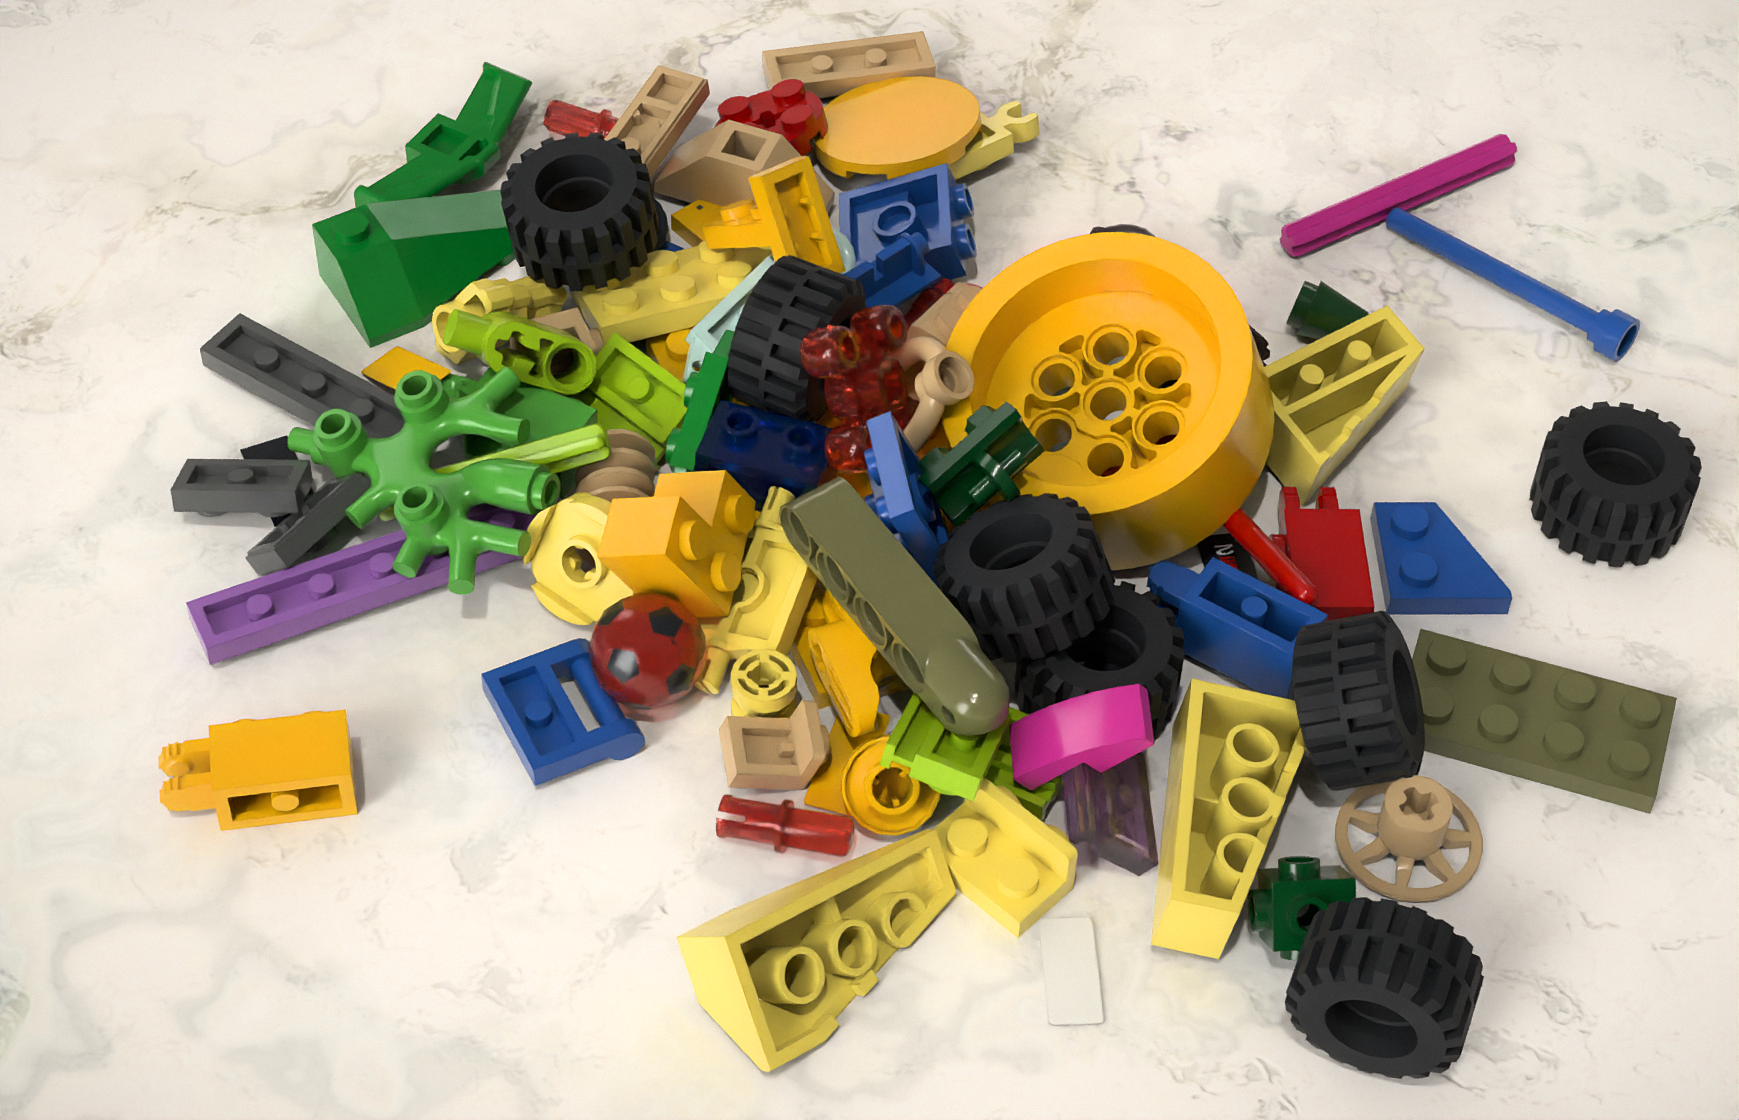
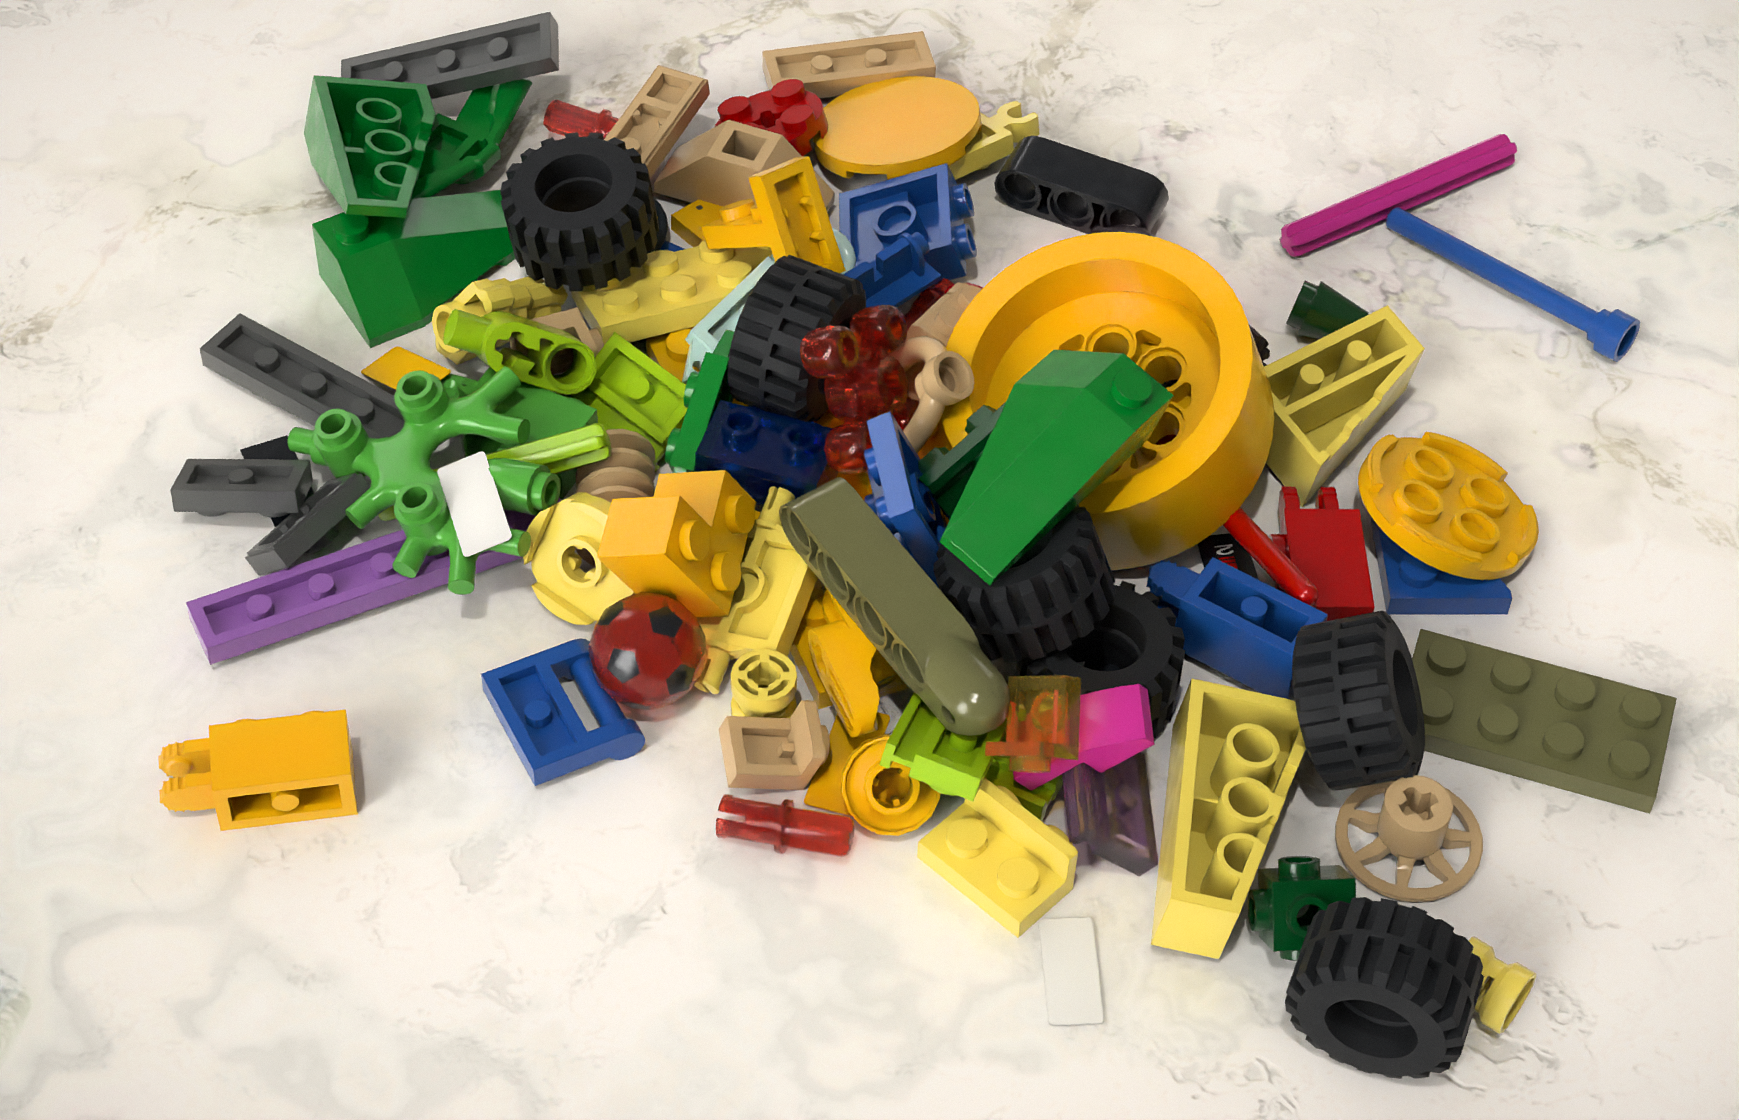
light yellow wedge [676,829,957,1071] -> none
black tyre [1529,401,1702,567] -> none
none -> green wedge [304,75,436,218]
none -> dark grey plate [341,12,559,99]
none -> white sticker [437,451,512,557]
none -> green wedge [939,350,1174,586]
none -> clear yellow bracket [985,675,1081,773]
none -> black beam [994,136,1169,234]
none -> yellow tile [1358,432,1539,580]
none -> light yellow wheel [1469,936,1536,1034]

